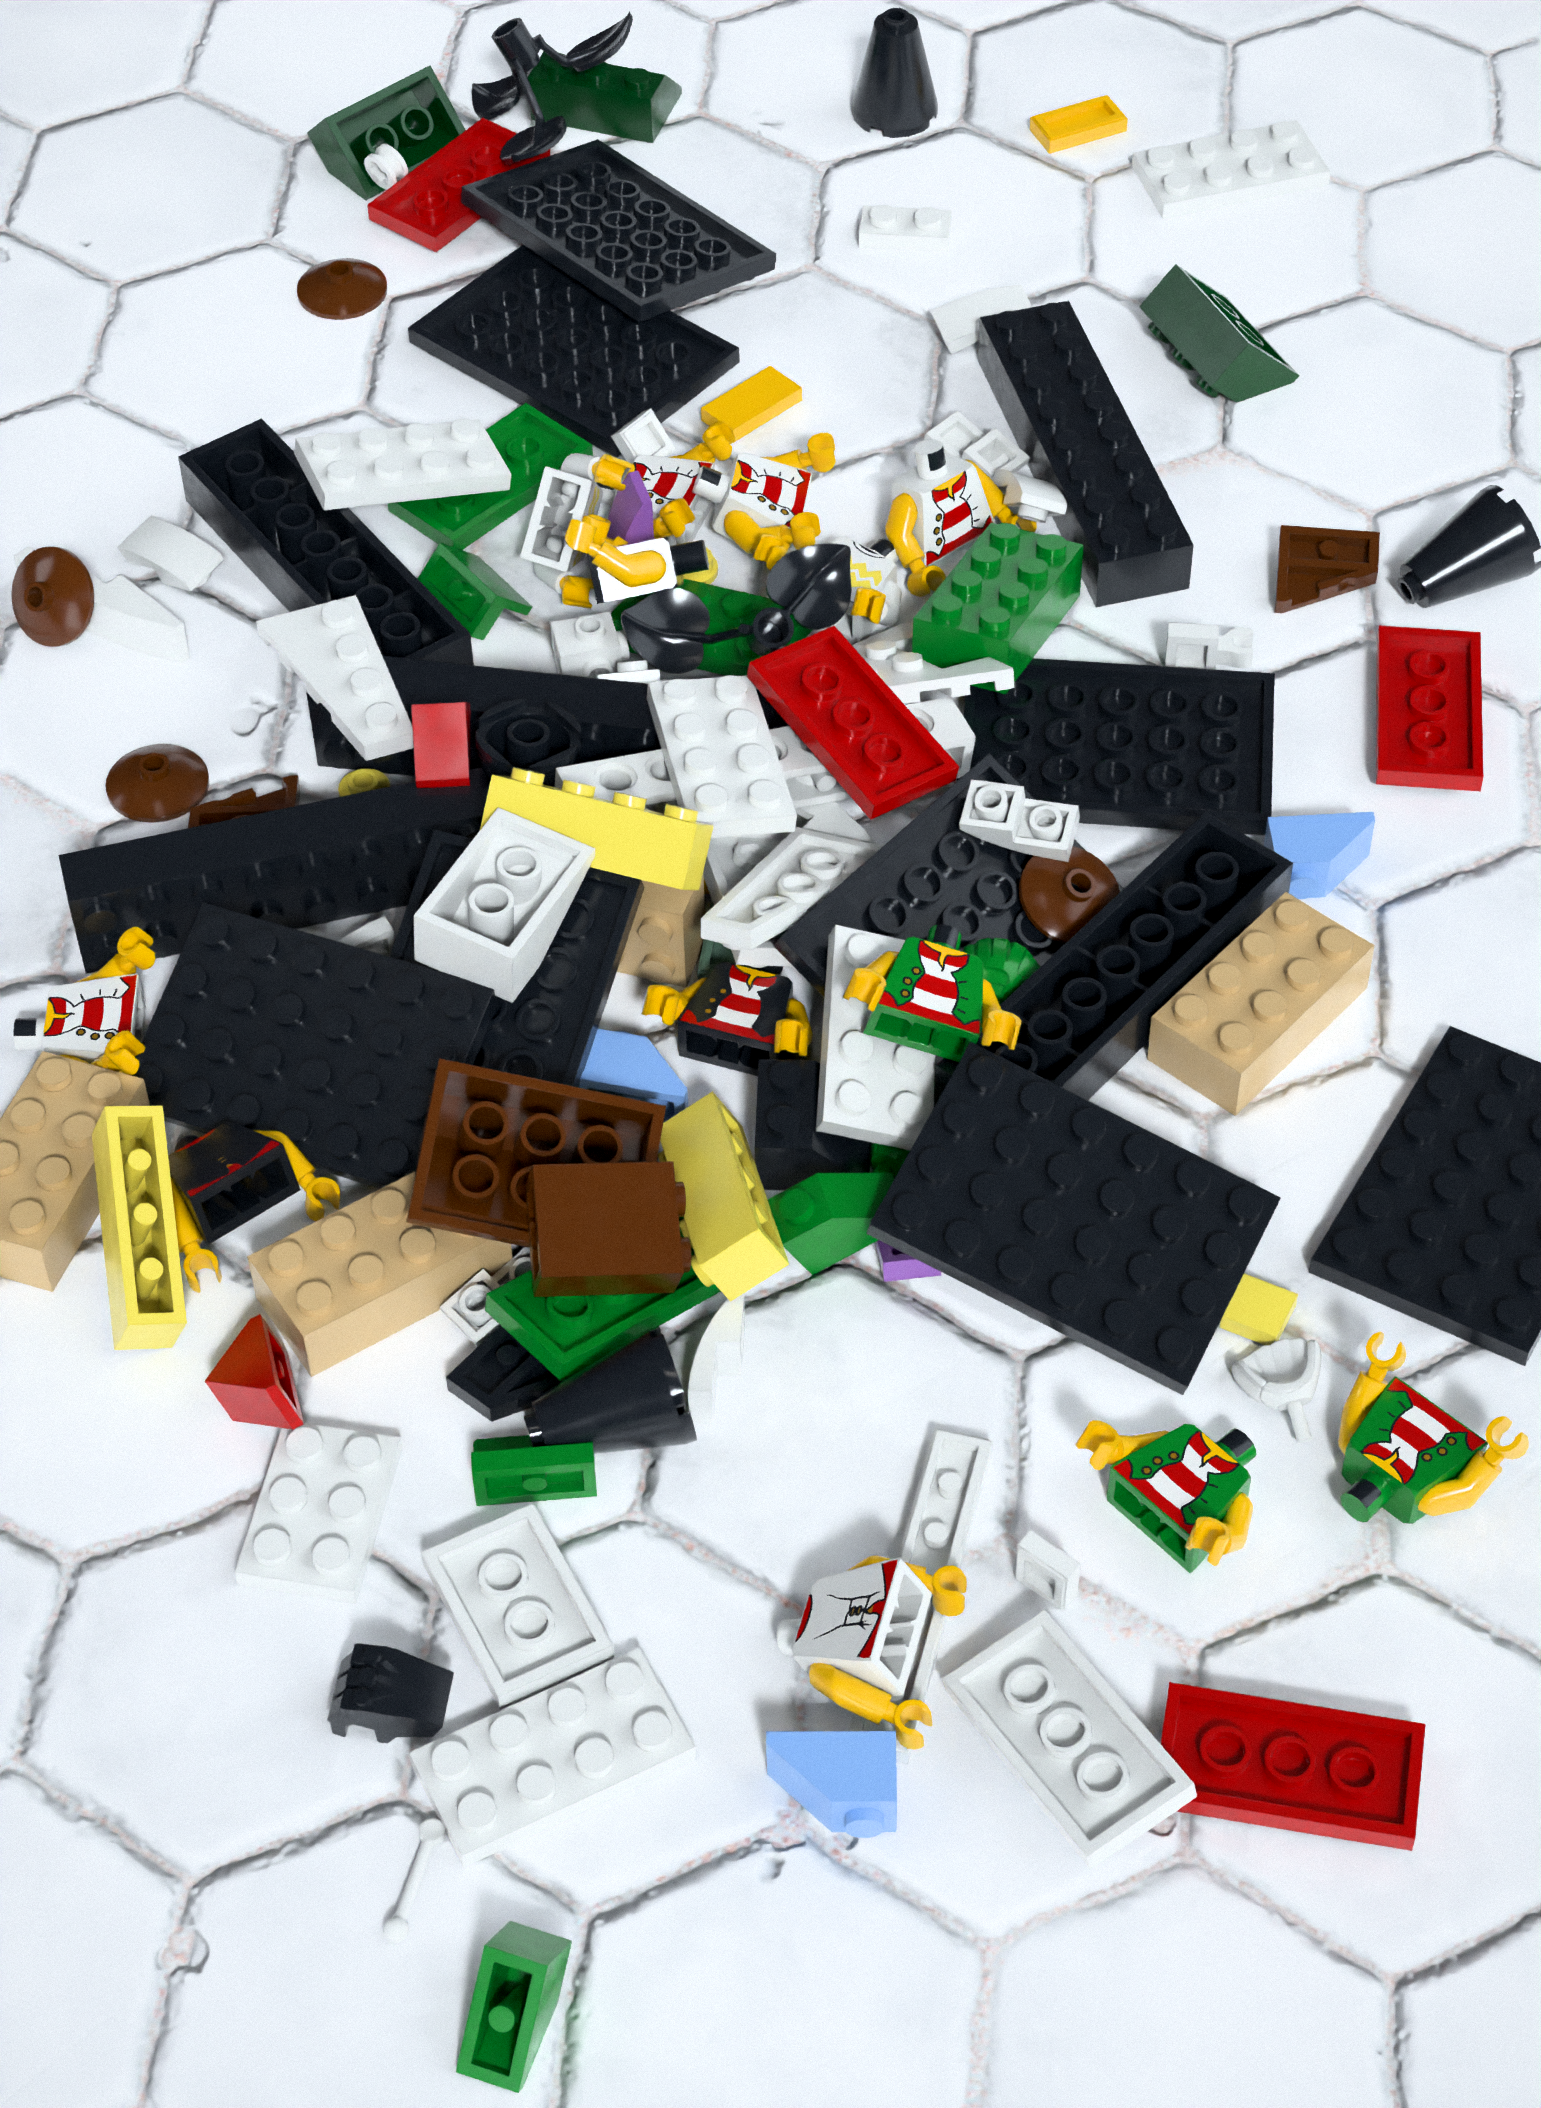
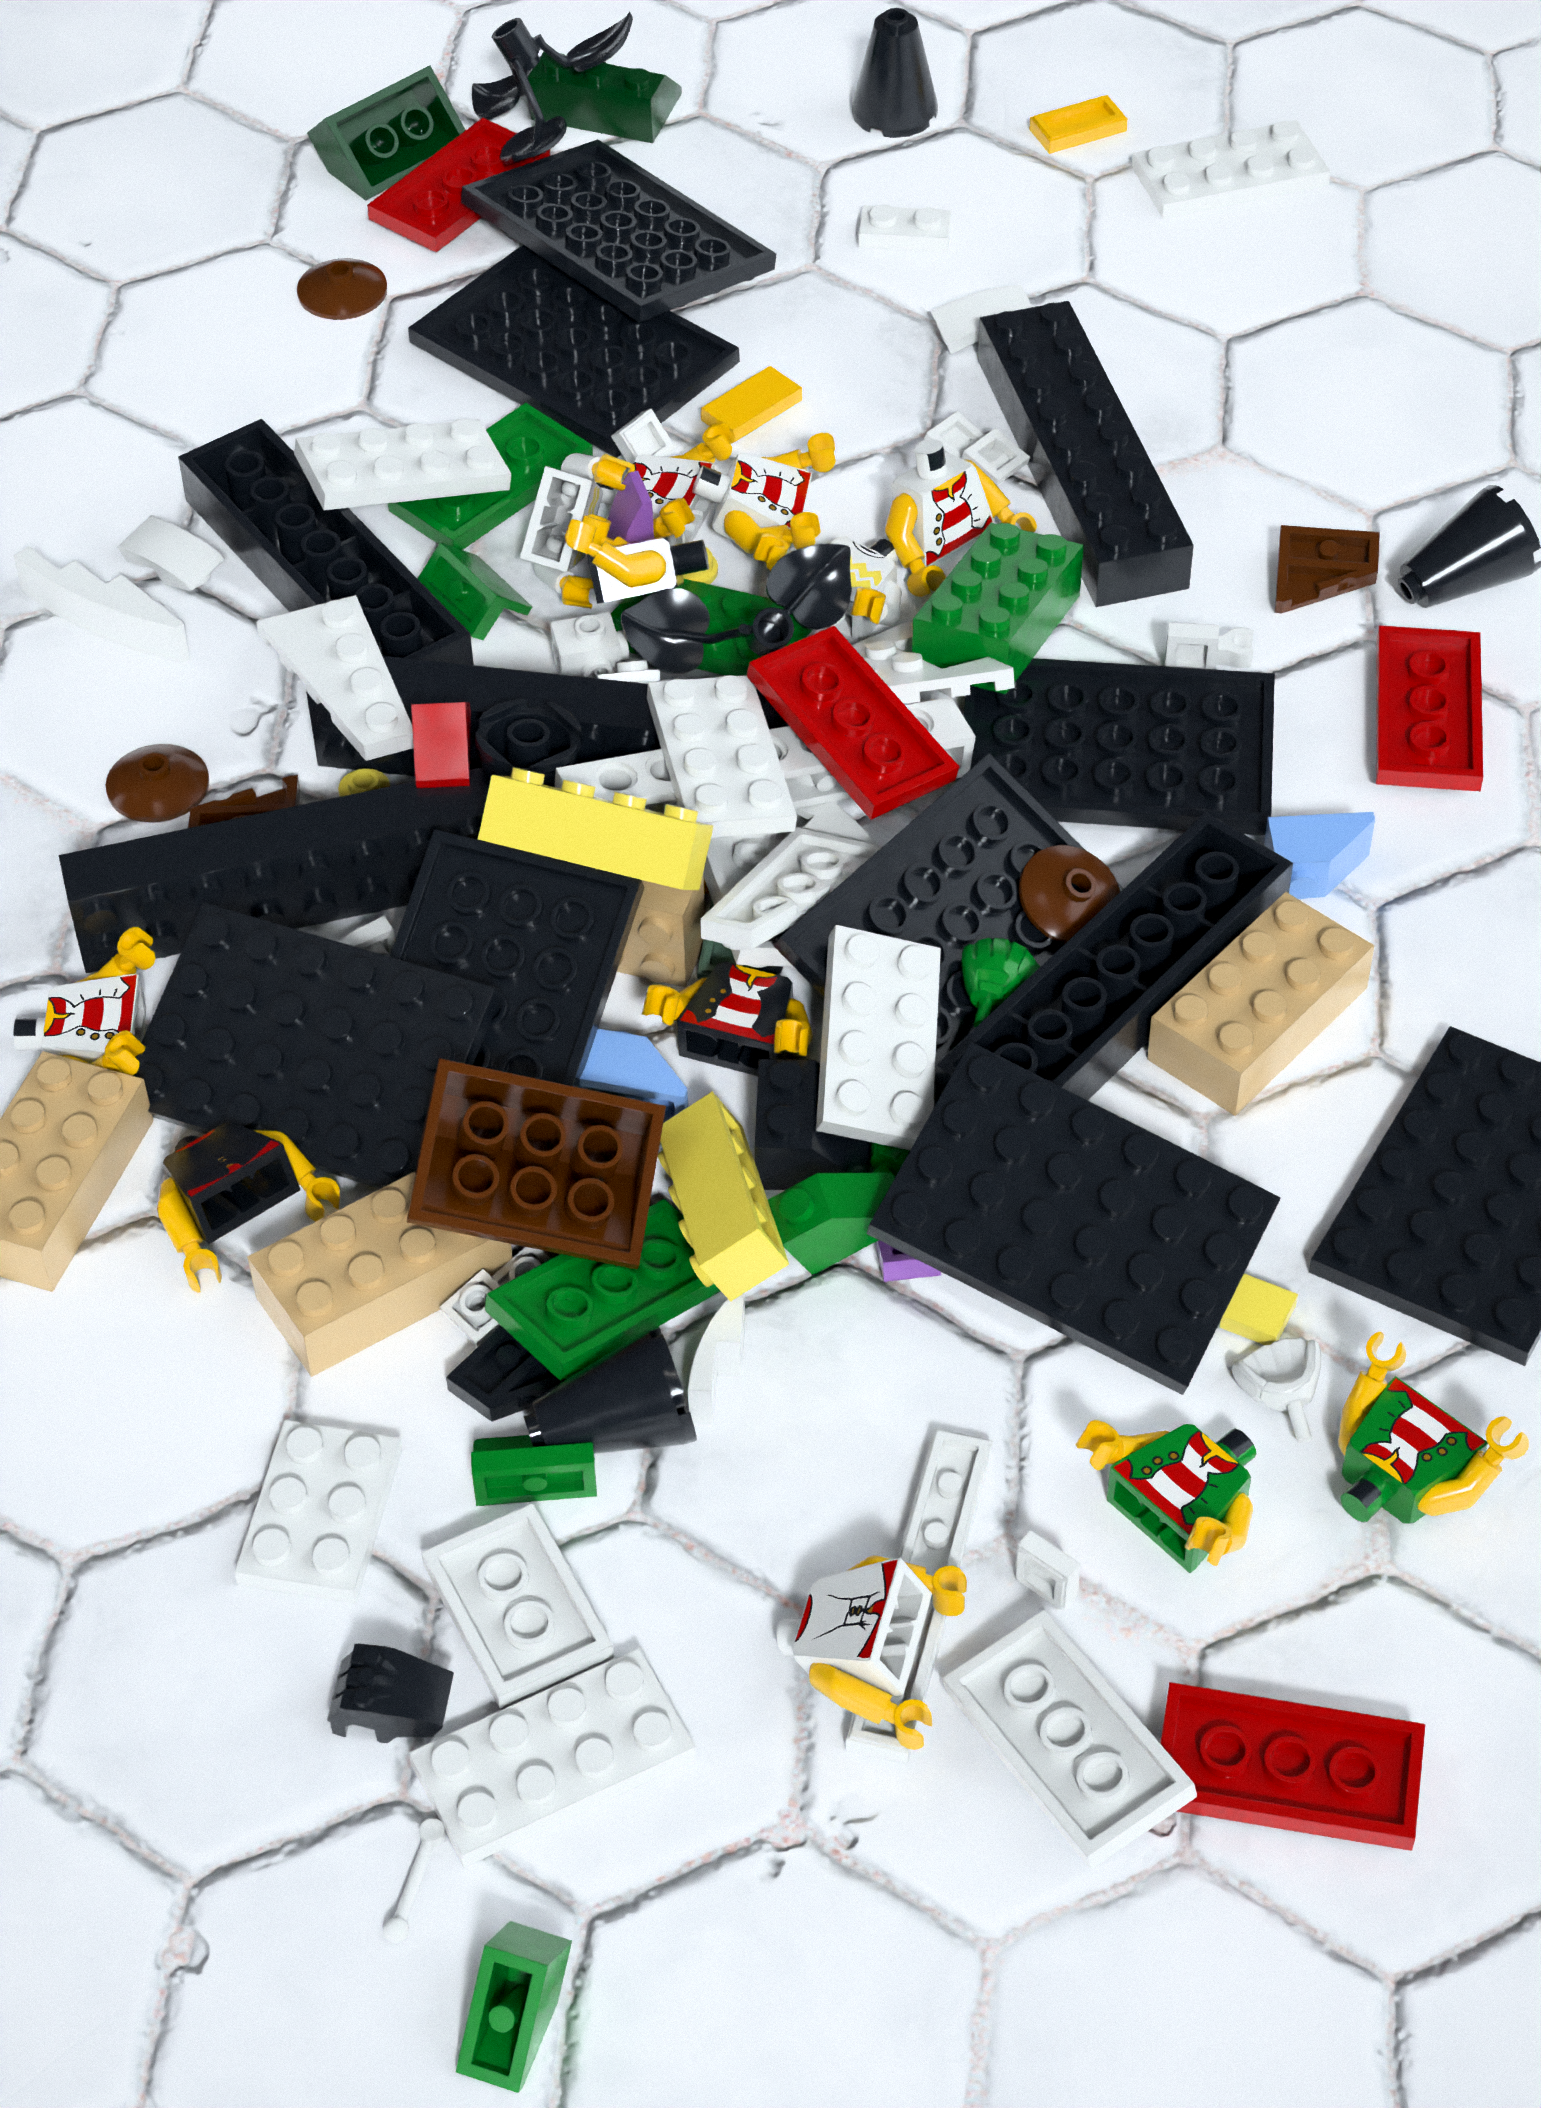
reddish brown dish [11,546,94,647] -> none
light yellow brick [92,1106,187,1350] -> none
red slope [204,1314,304,1430] -> none
white bush [364,144,408,190] -> none
white slope [414,807,595,1003] -> none
reddish brown brick [525,1161,691,1297] -> none
light blue slope [766,1731,897,1838] -> none
torso [843,924,1022,1062] -> none
white slope [959,779,1080,862] -> none
white slope [993,469,1067,523] -> none
dark green slope [1139,264,1300,403] -> none

